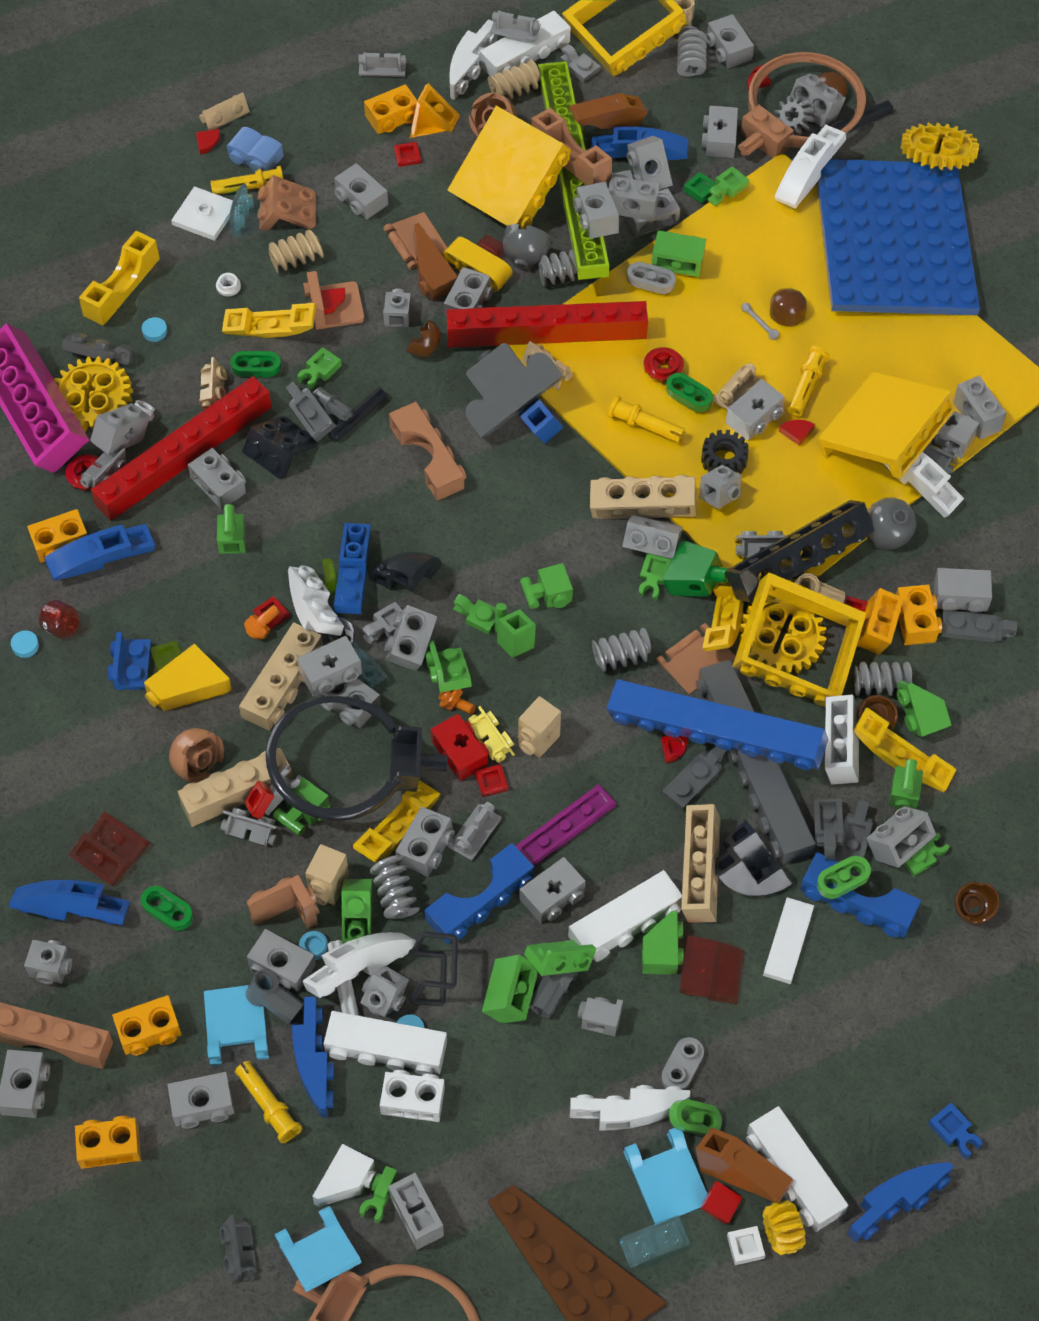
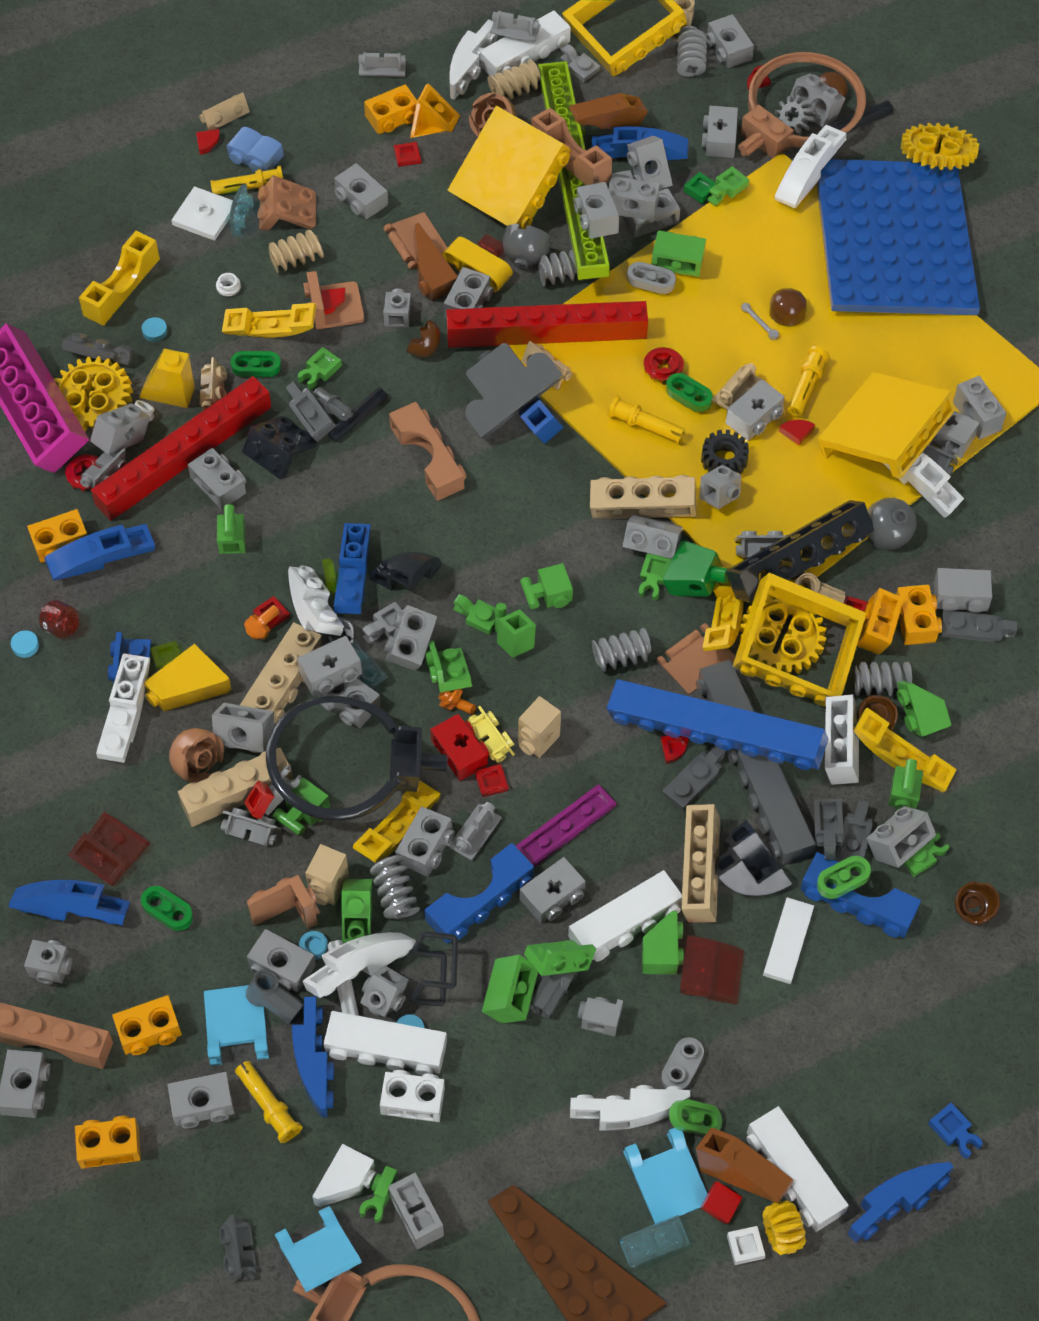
none -> white slope [96,653,150,763]
none -> yellow slope [139,349,195,408]
none -> light grey brick [212,703,275,753]

